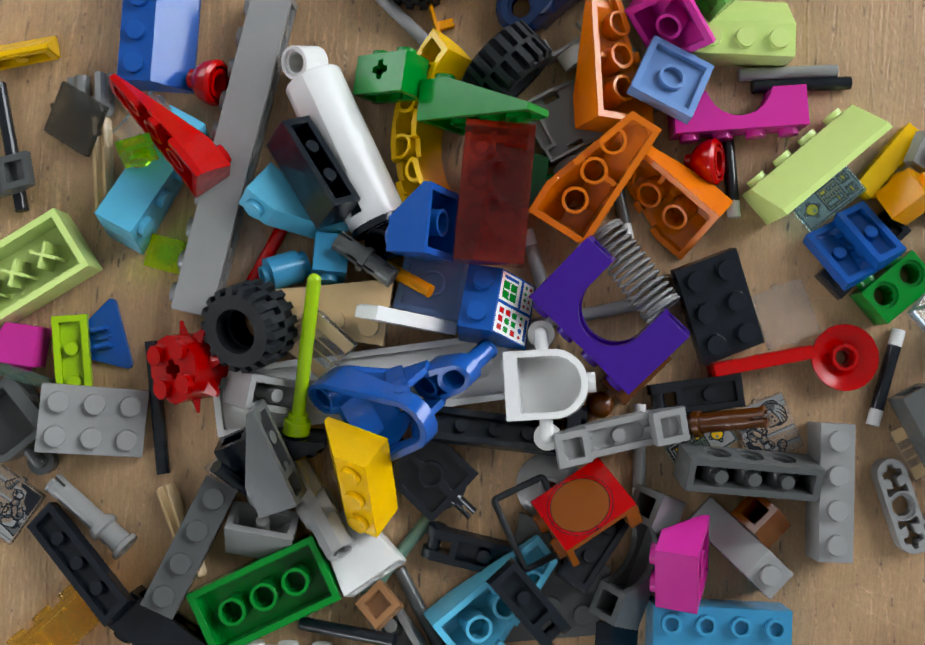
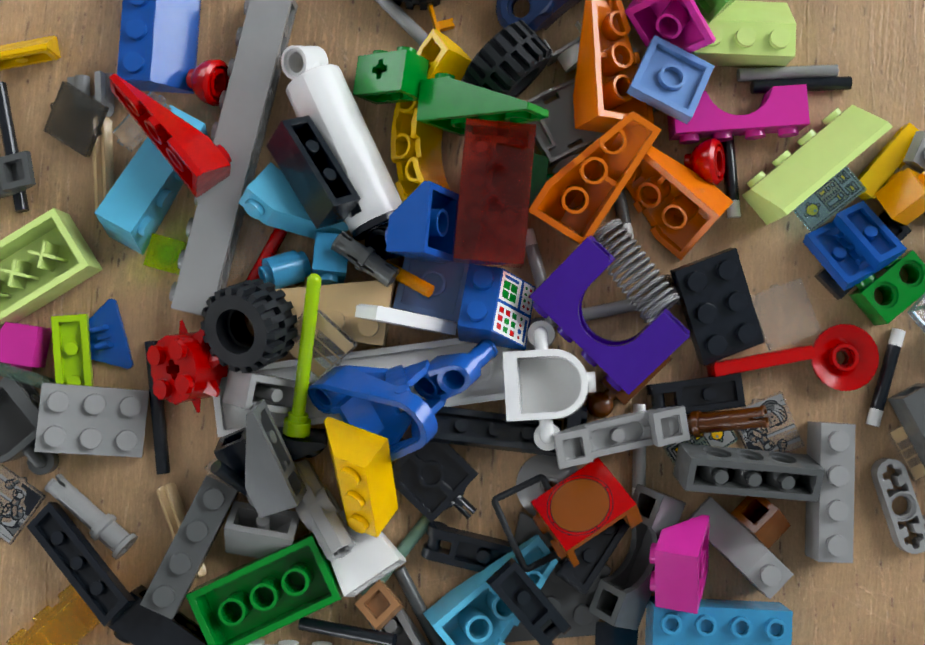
clear neon green plate [114,132,159,169] -> none

